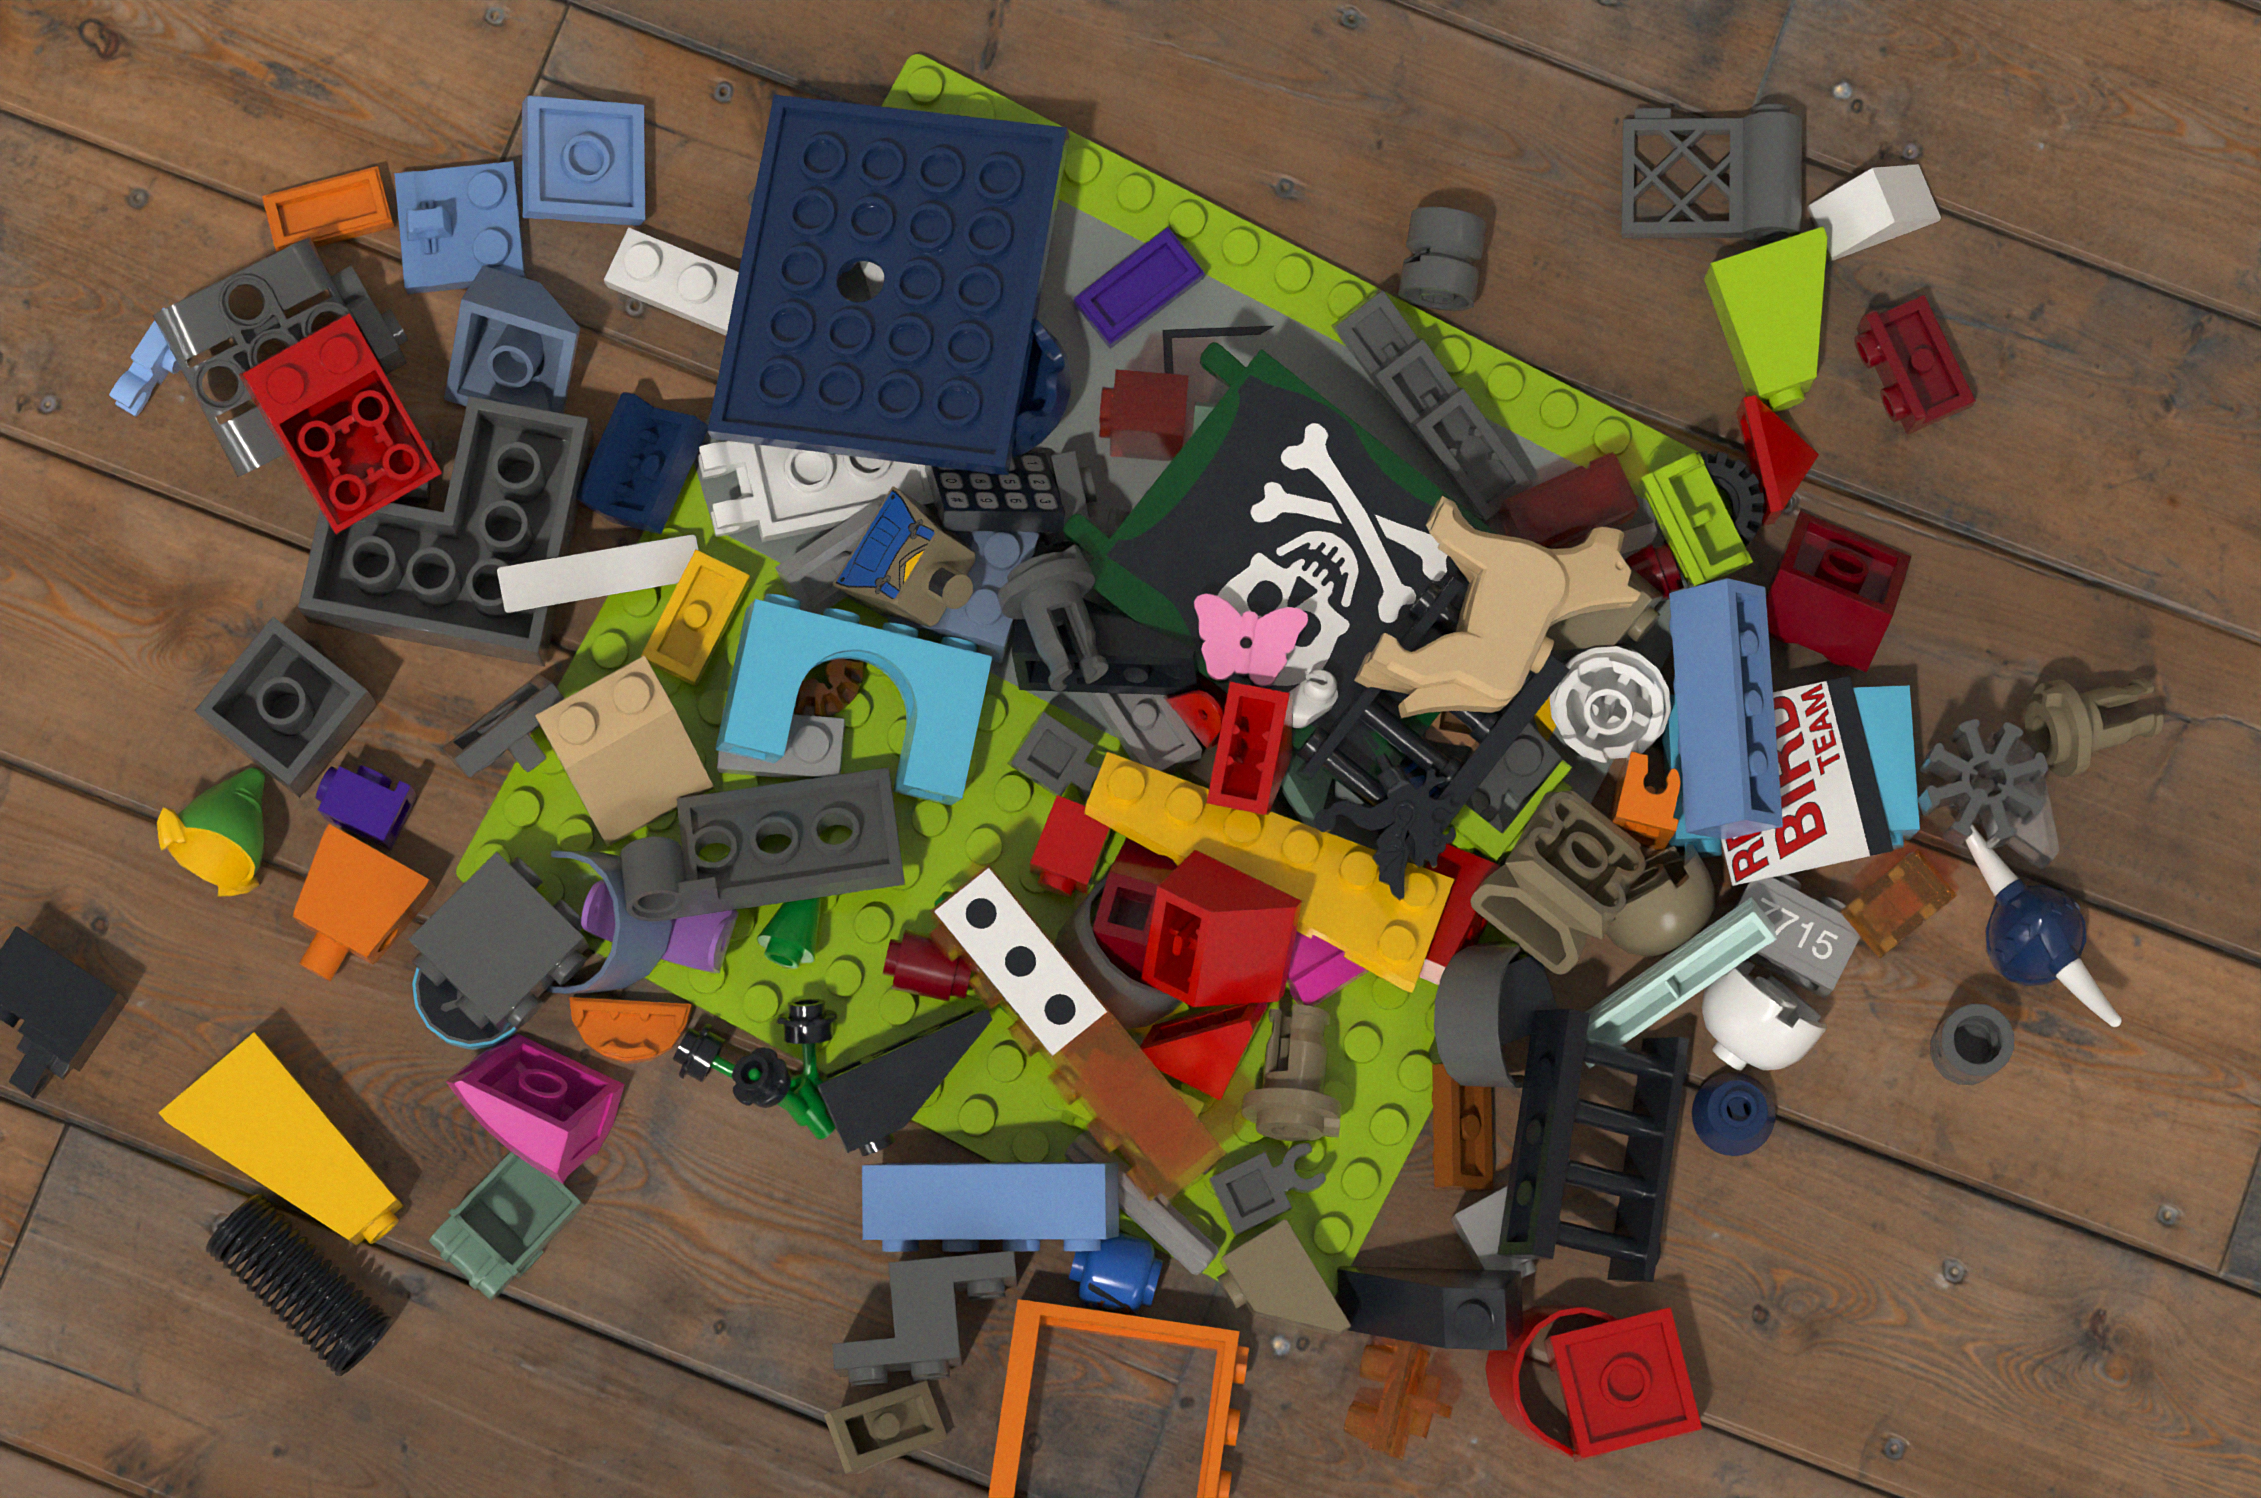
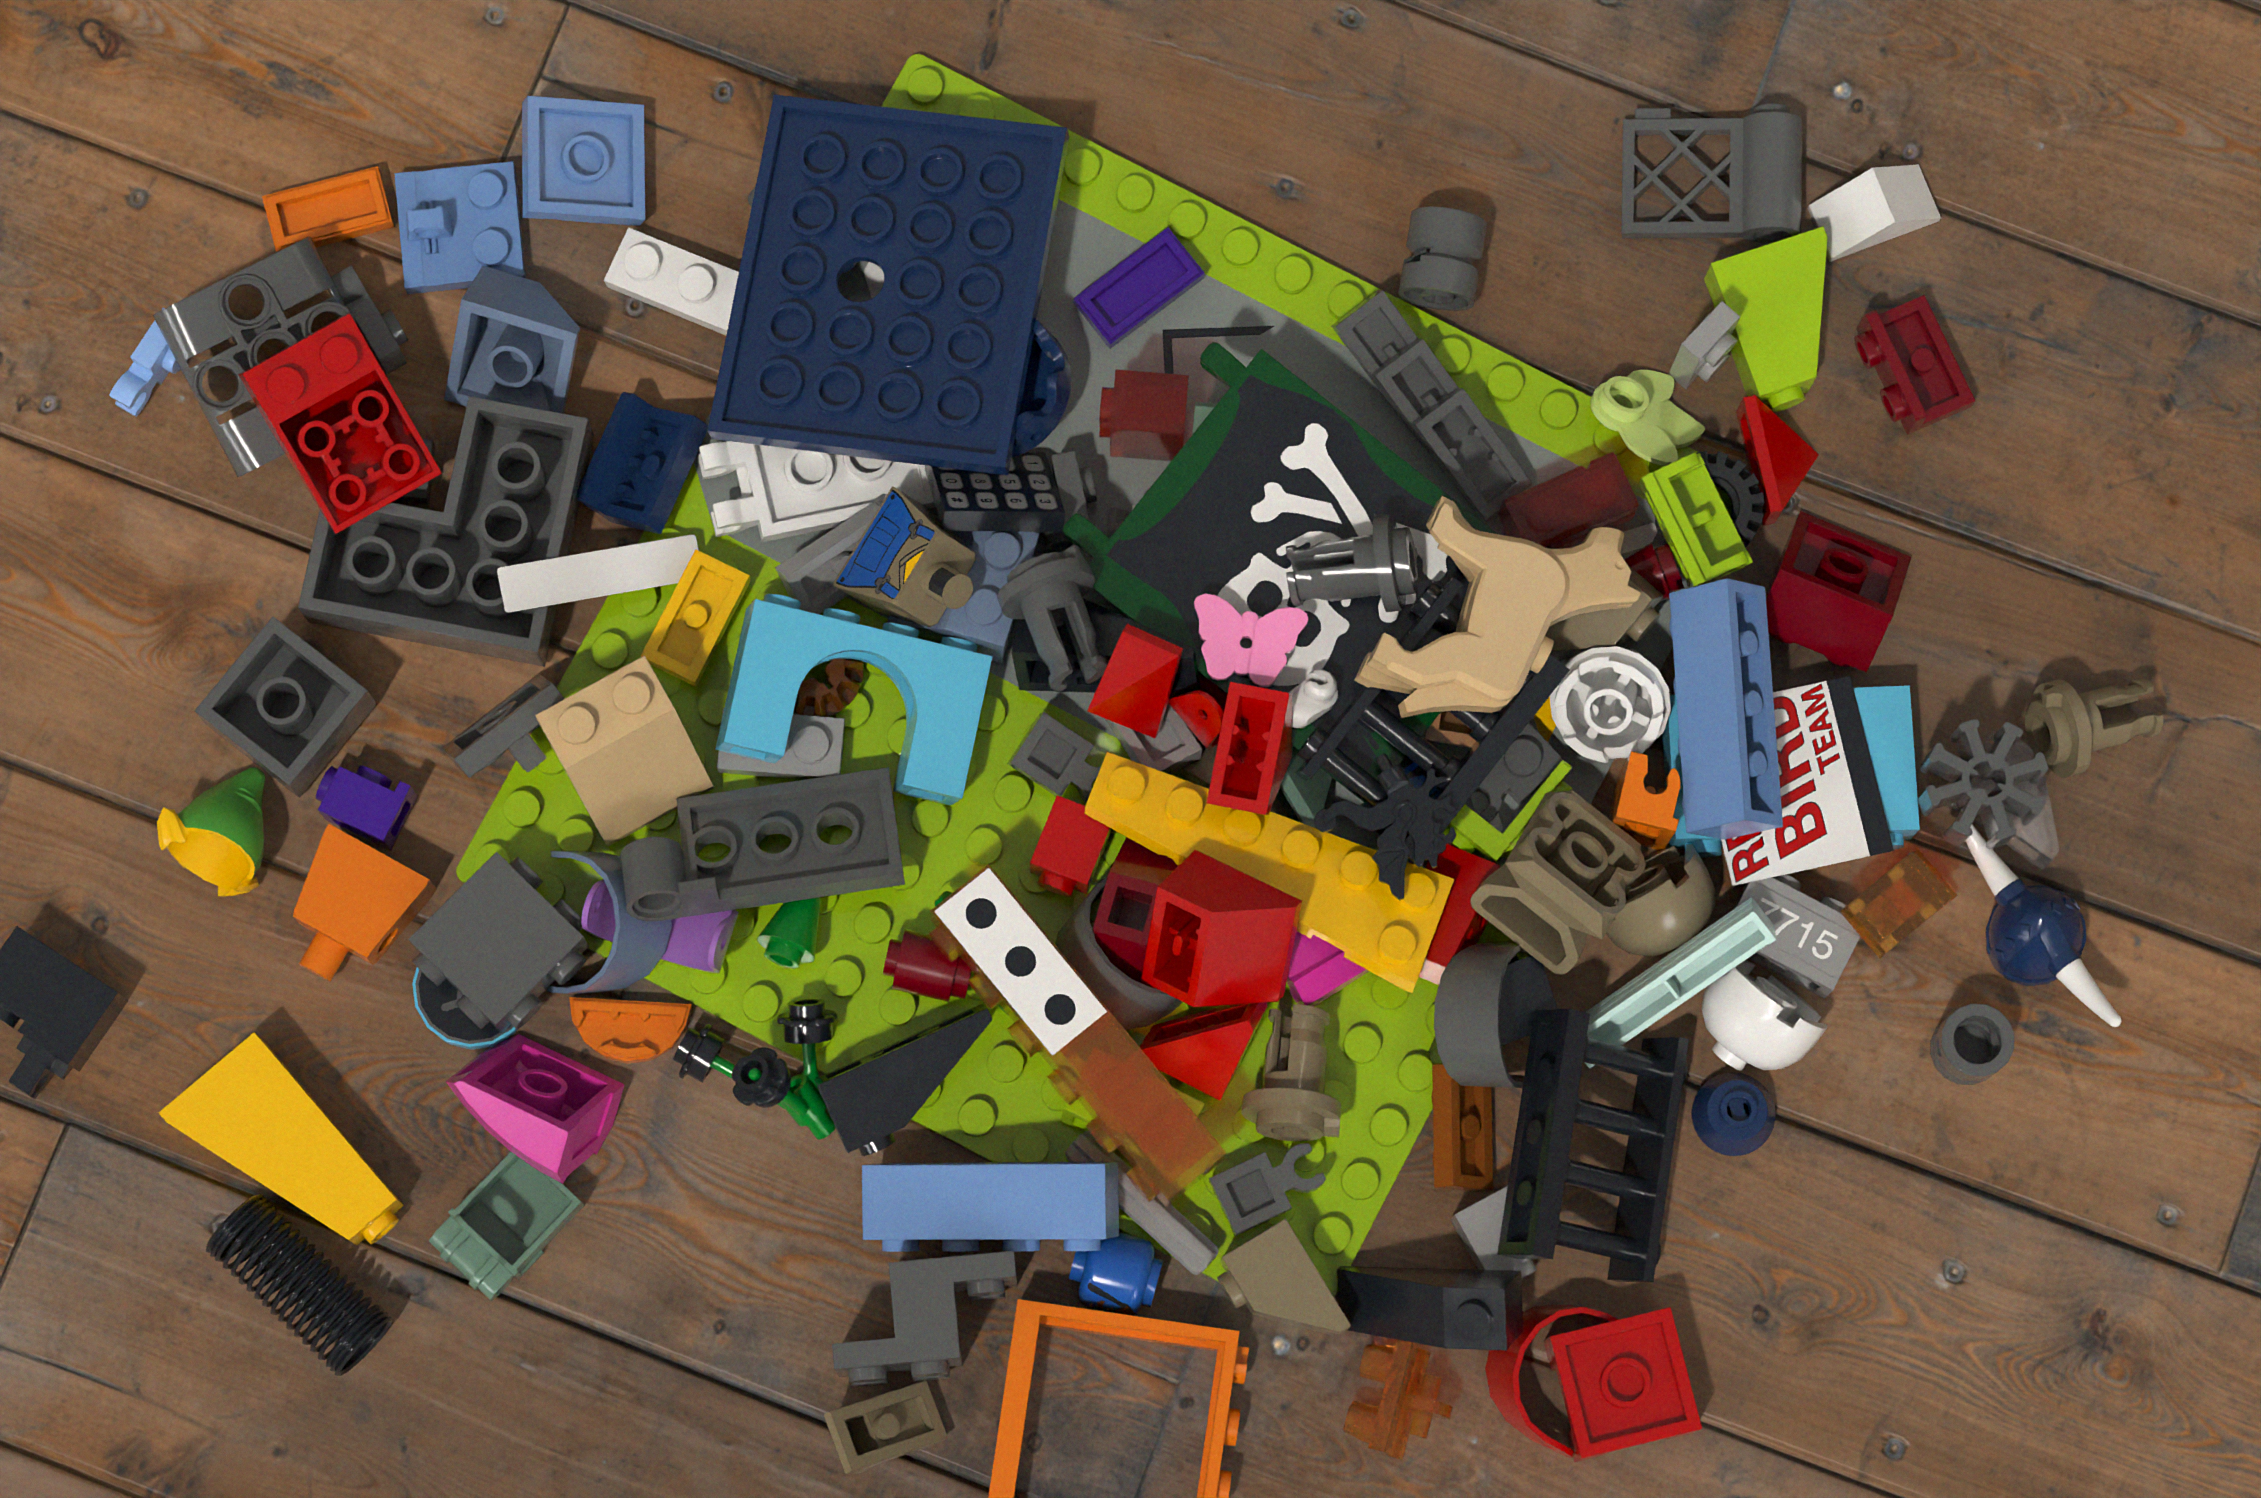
none -> red slope [1087,623,1183,738]
none -> dark grey piece [1286,513,1418,612]
none -> yellowish green plate [1590,370,1705,466]
none -> light grey plate [1668,301,1740,389]

